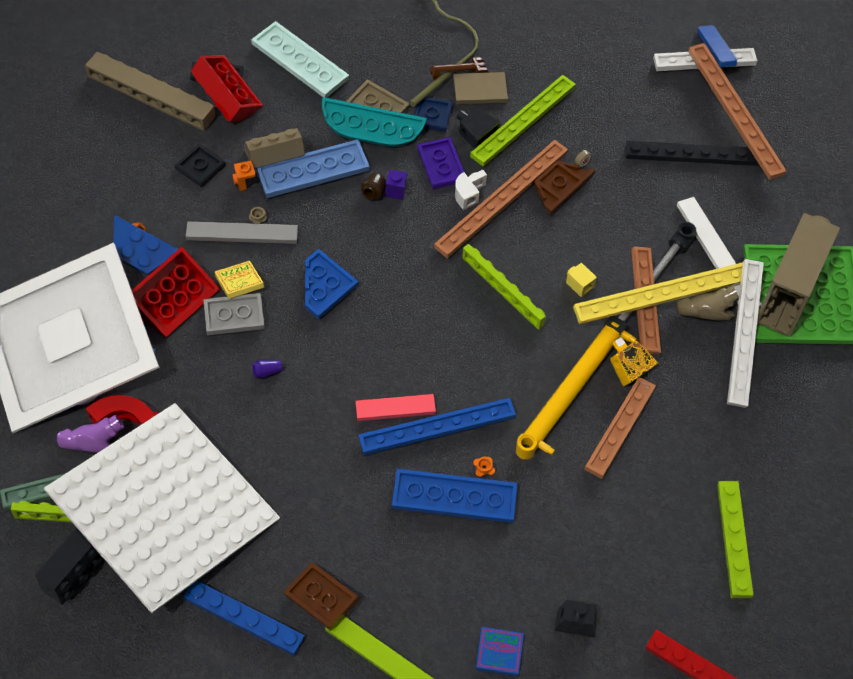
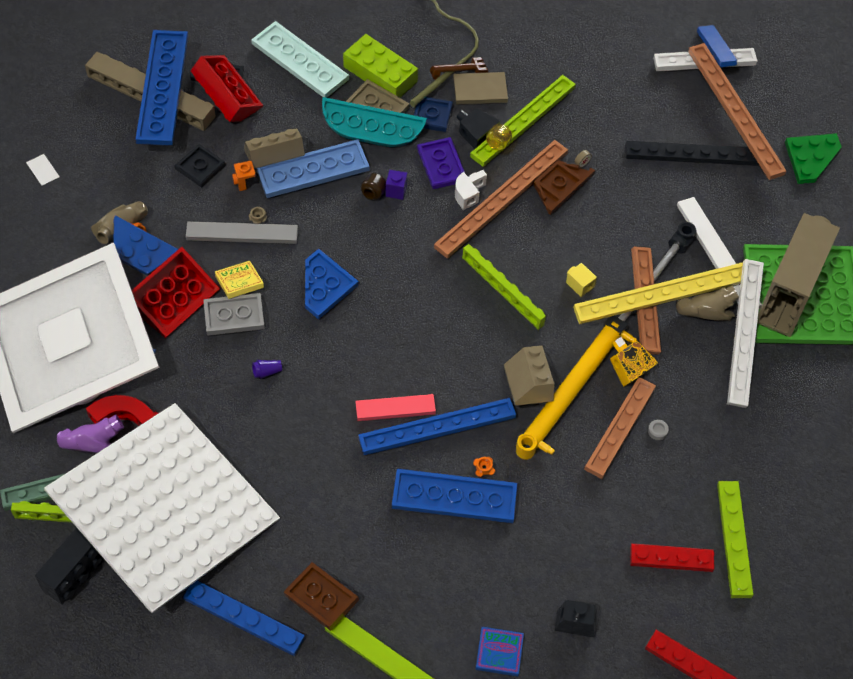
none -> white sticker [26,154,59,185]
none -> dark tan animal [91,201,148,244]
none -> blue plate [136,30,188,145]
none -> lime brick [343,34,418,98]
none -> clear yellow head [486,124,512,150]
none -> dark tan slope [504,346,554,406]
none -> red plate [630,544,714,572]
none -> light grey tile [648,420,669,440]
none -> green plate [785,133,841,184]

